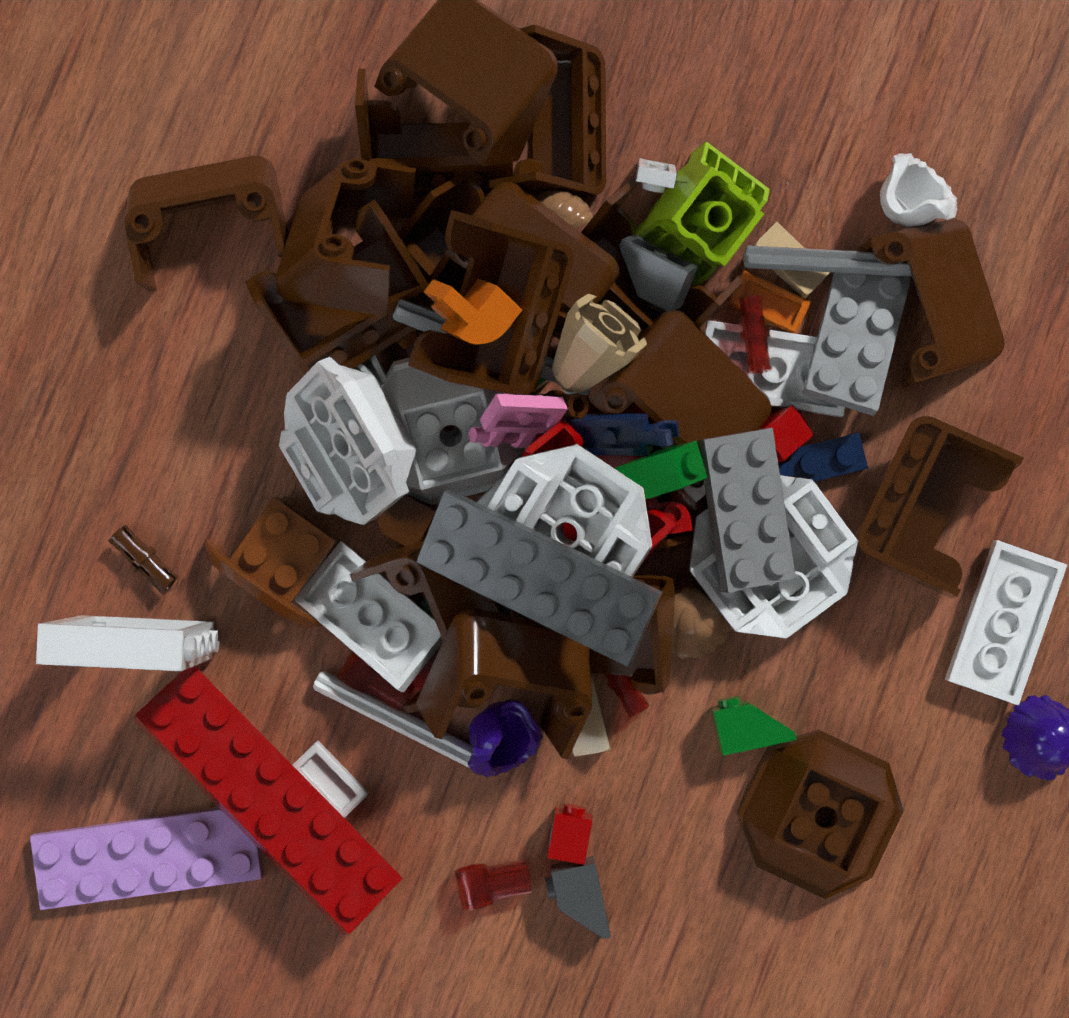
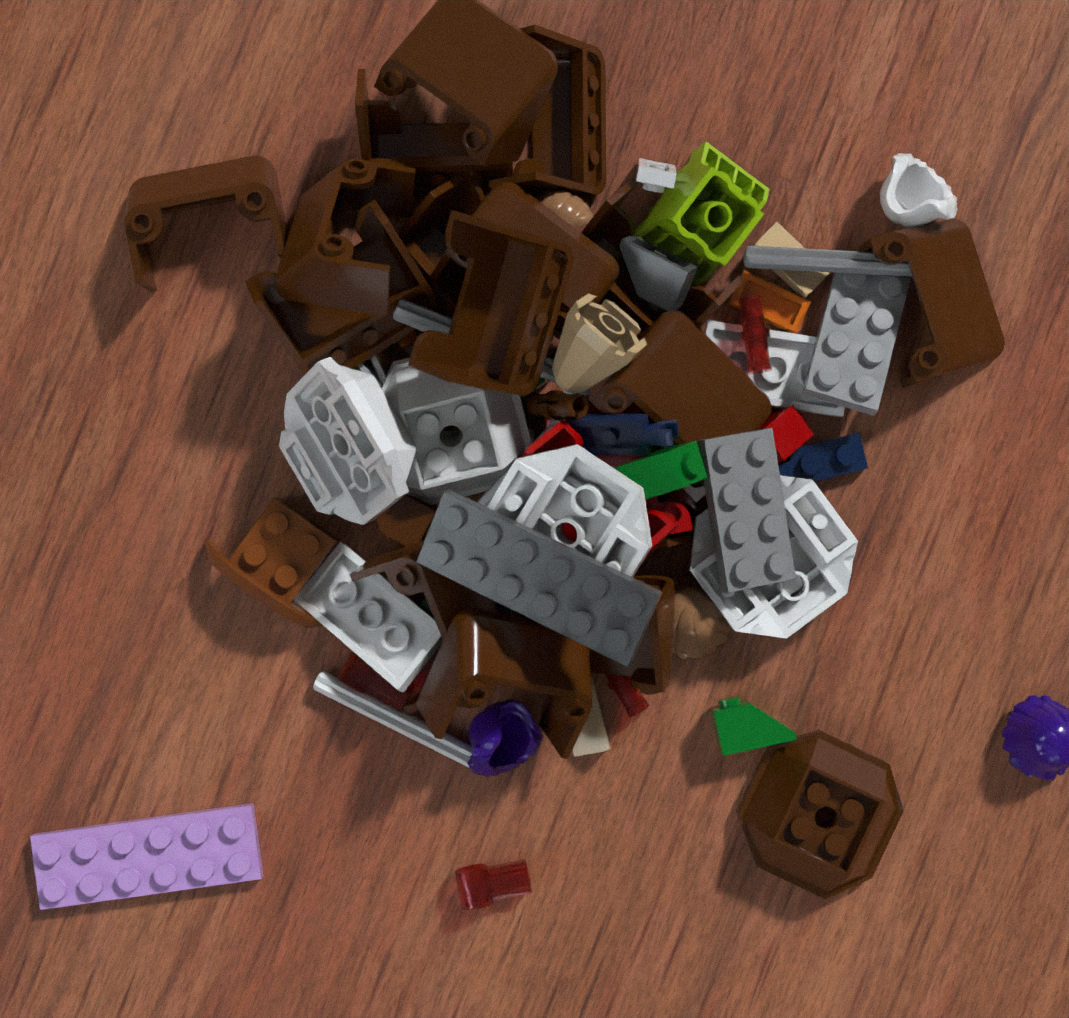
white window [36,615,220,671] -> none
reddish brown pin [108,525,179,594] -> none
red brick [134,666,403,935] -> none
white tile [293,741,369,818] -> none
orange brick [424,279,522,344] -> none
bright pink plate [468,394,568,448] -> none
dark grey slope [545,856,611,939] -> none
red brick [547,804,593,865] -> none
reddish brown windscreen [857,416,1024,599] -> none
white plate [945,540,1067,705] -> none

